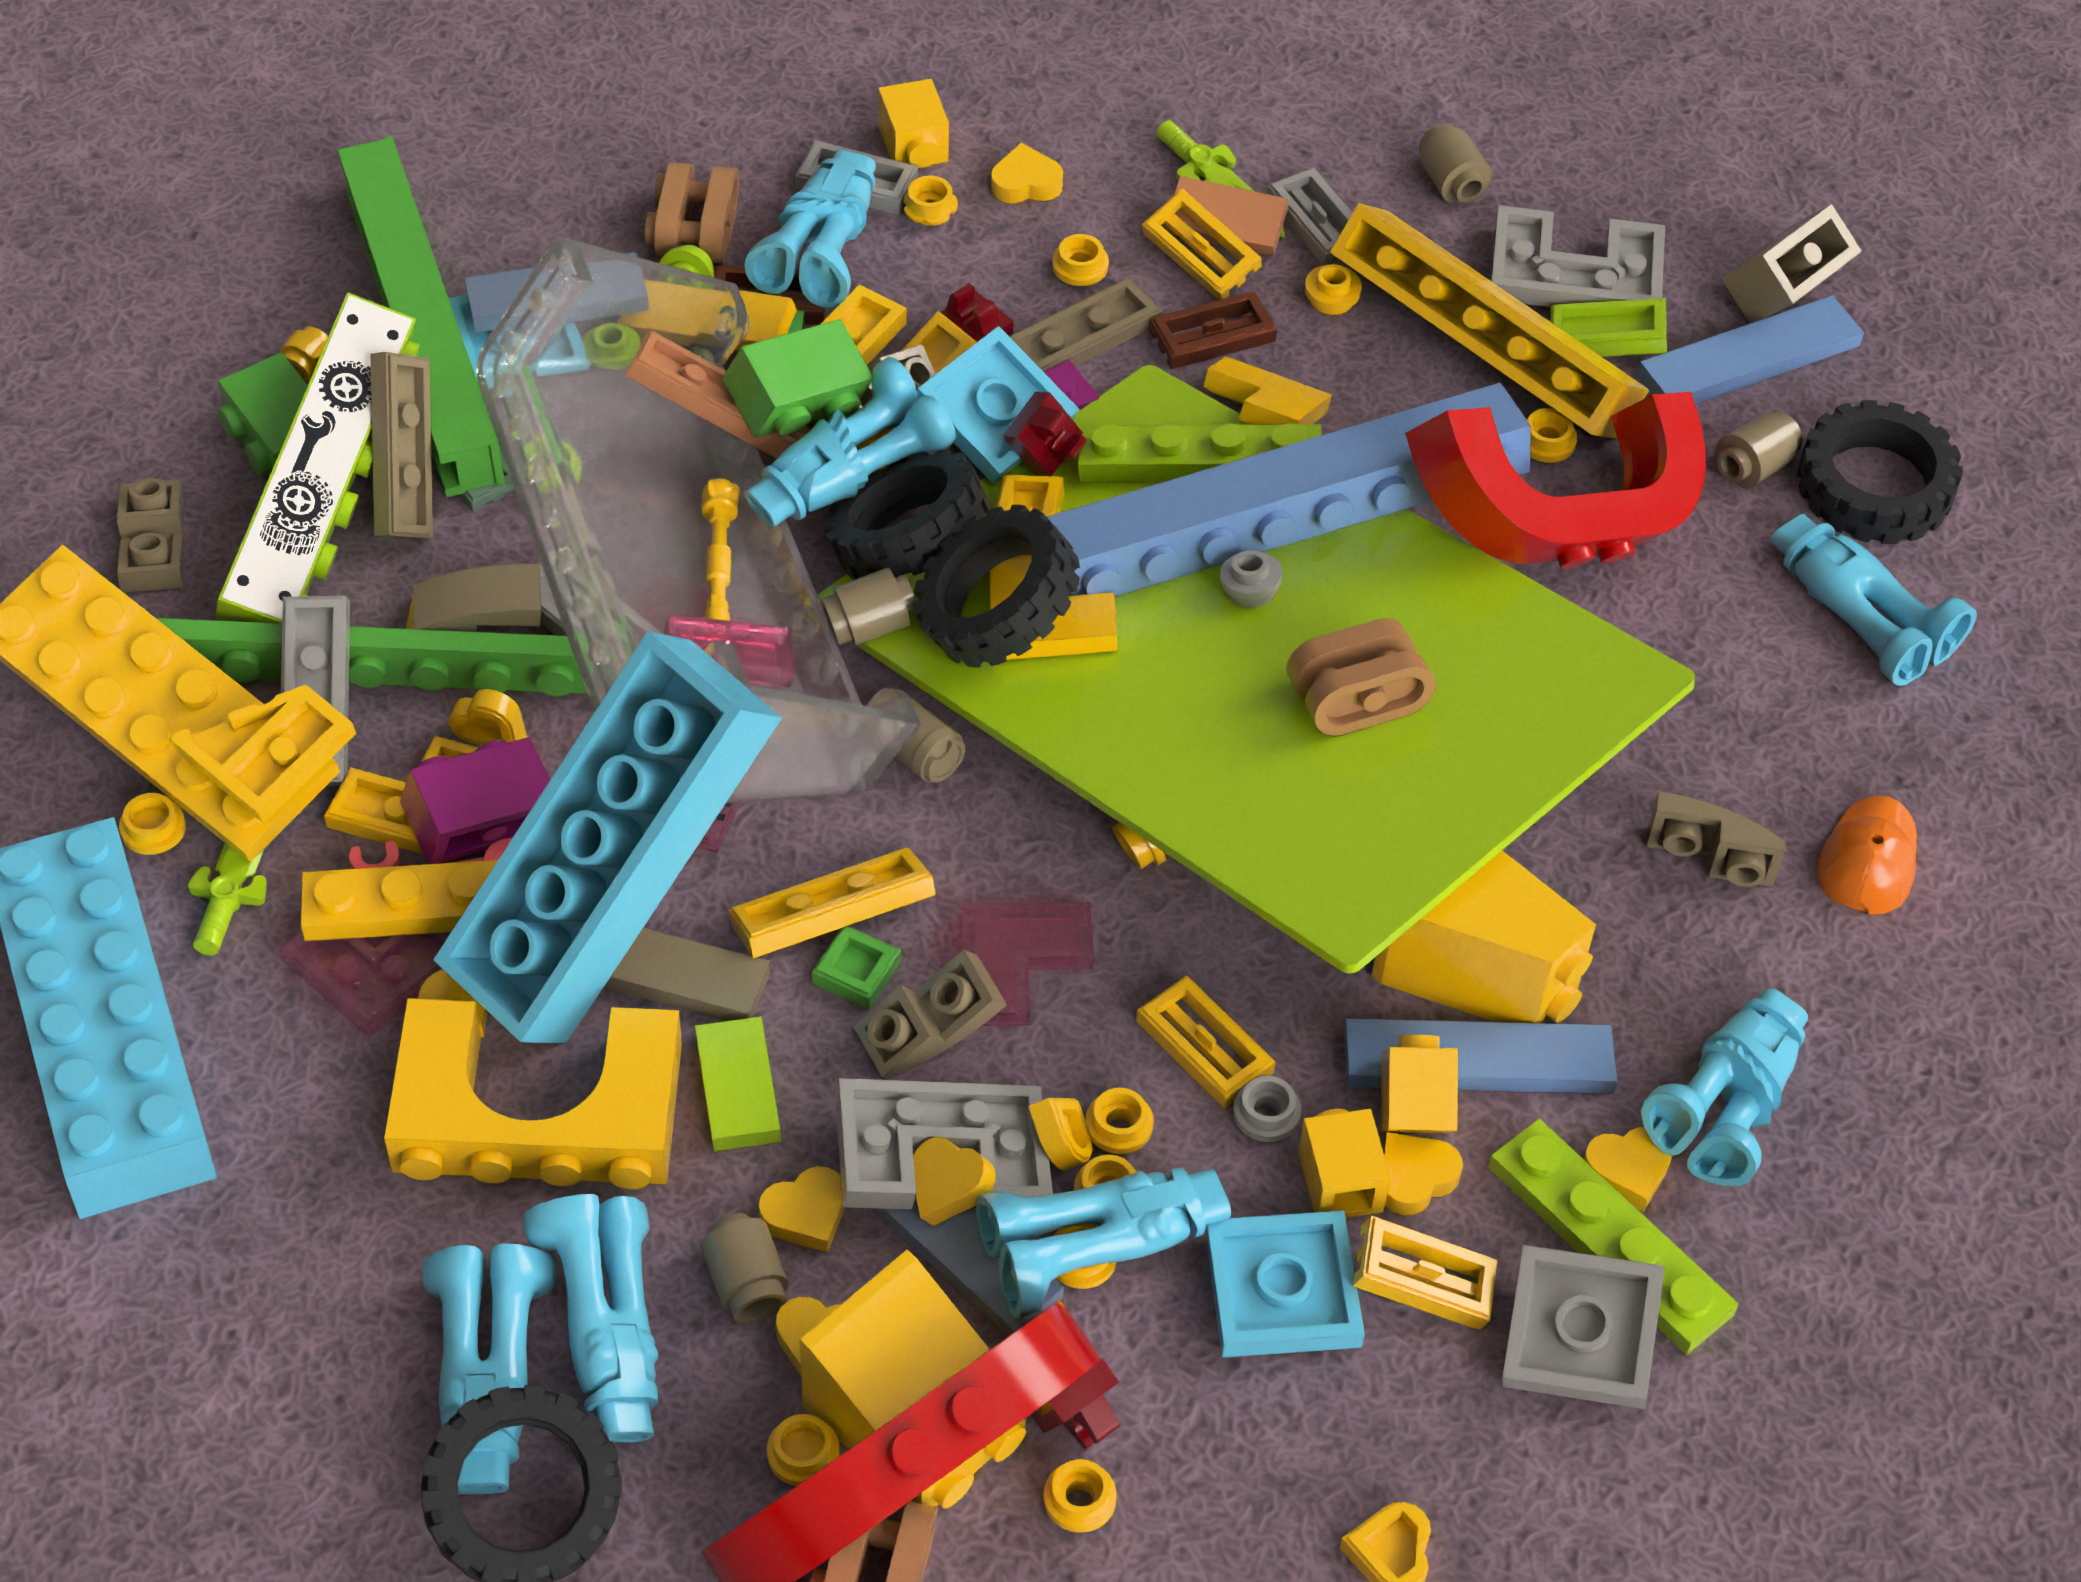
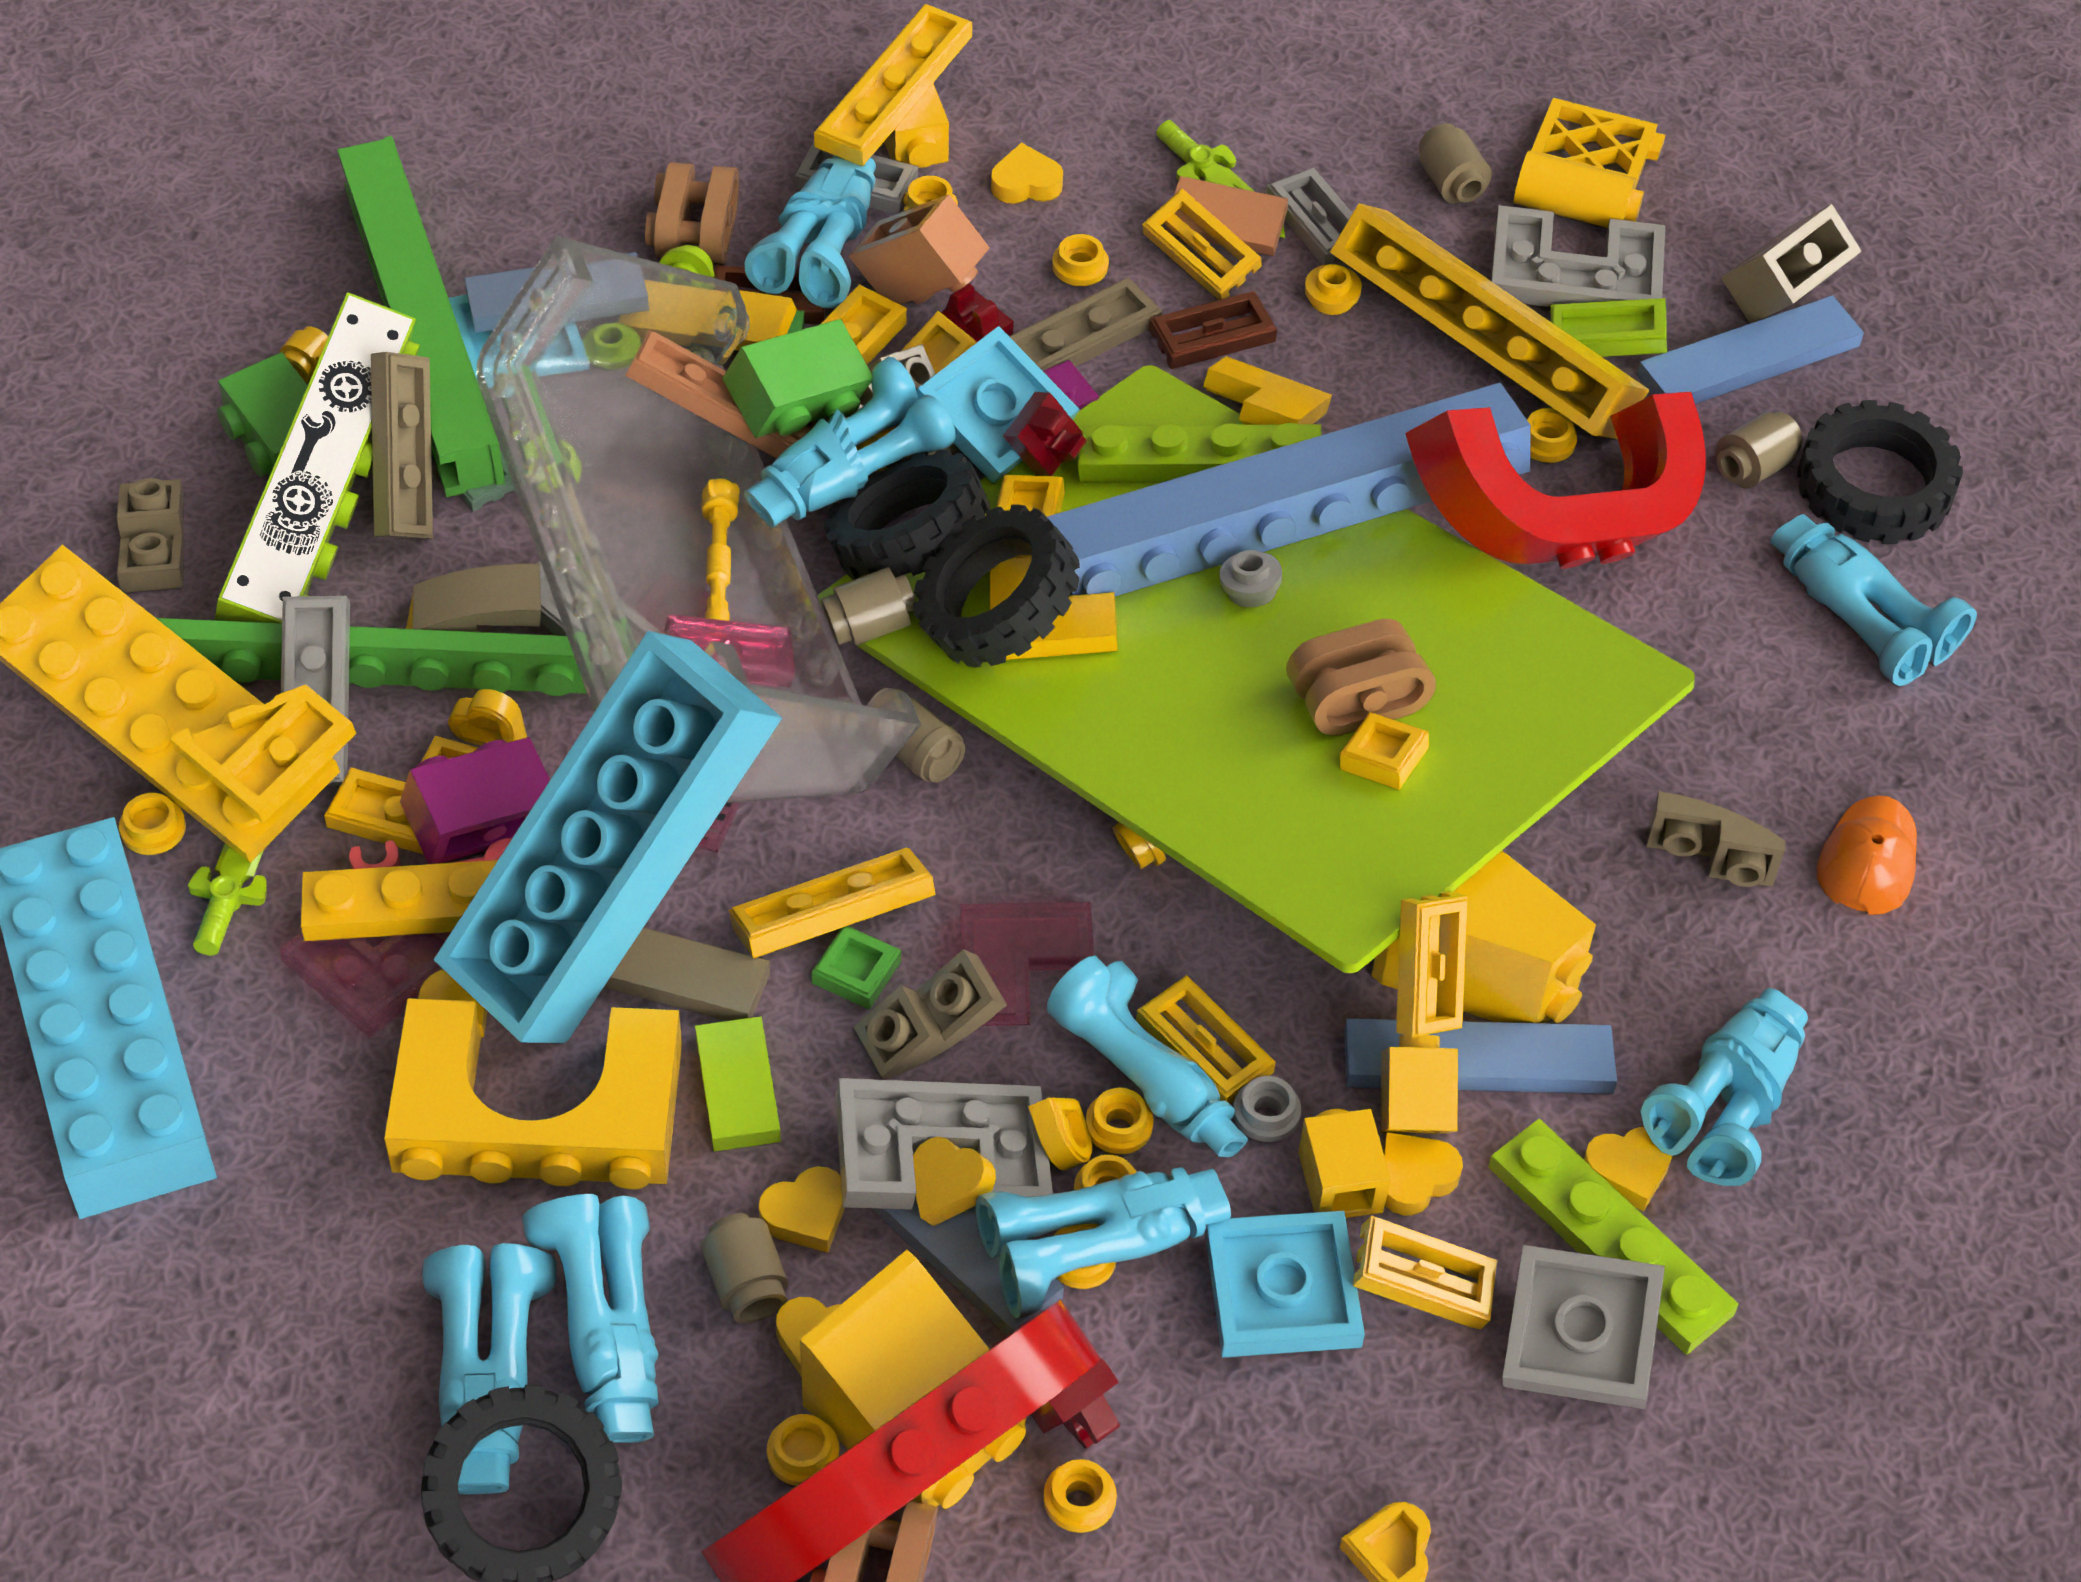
none -> yellow tile [814,4,972,167]
none -> nougat brick [849,194,990,305]
none -> medium azure piece [1047,955,1248,1157]
none -> yellow tile [1340,712,1429,790]
none -> yellow tile [1396,891,1468,1038]
none -> yellow piece [1514,98,1666,228]

